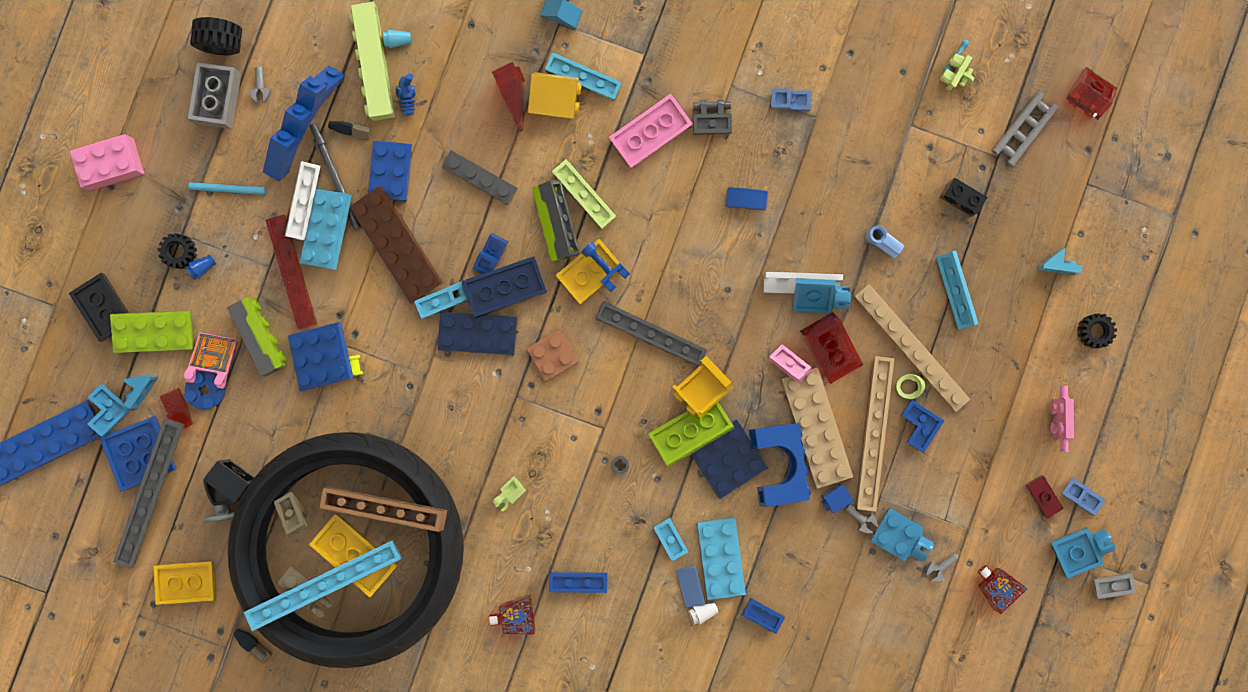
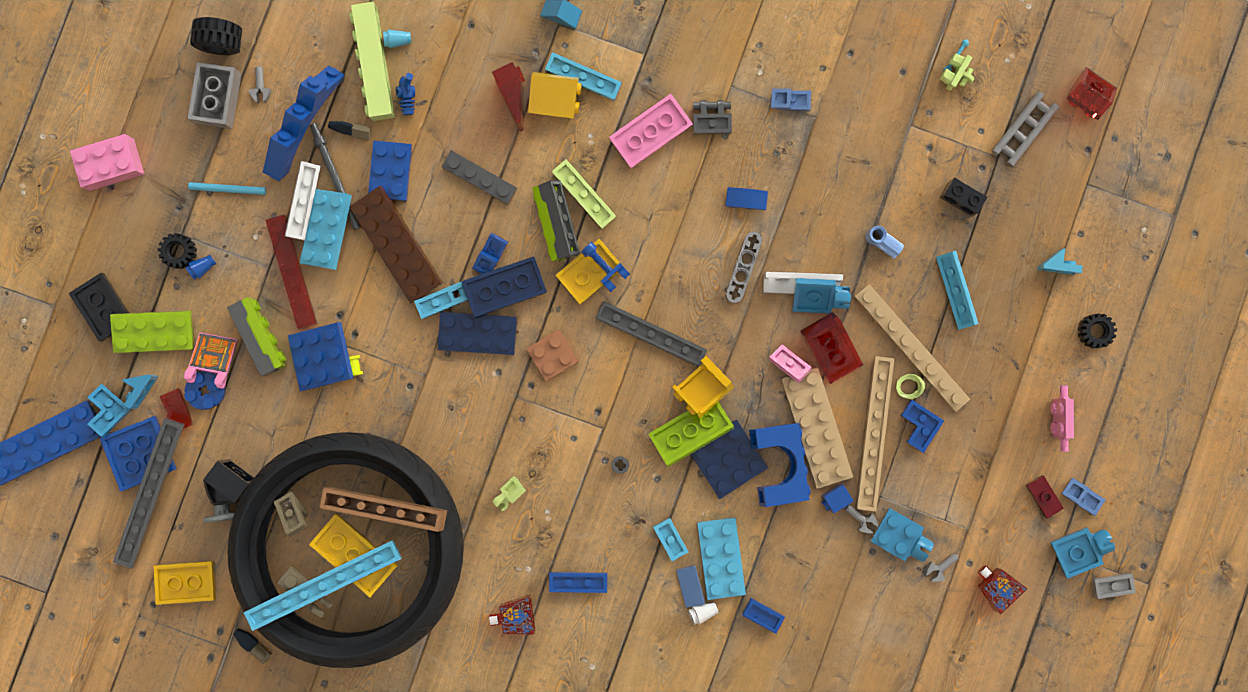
none -> light grey beam [726,232,762,303]

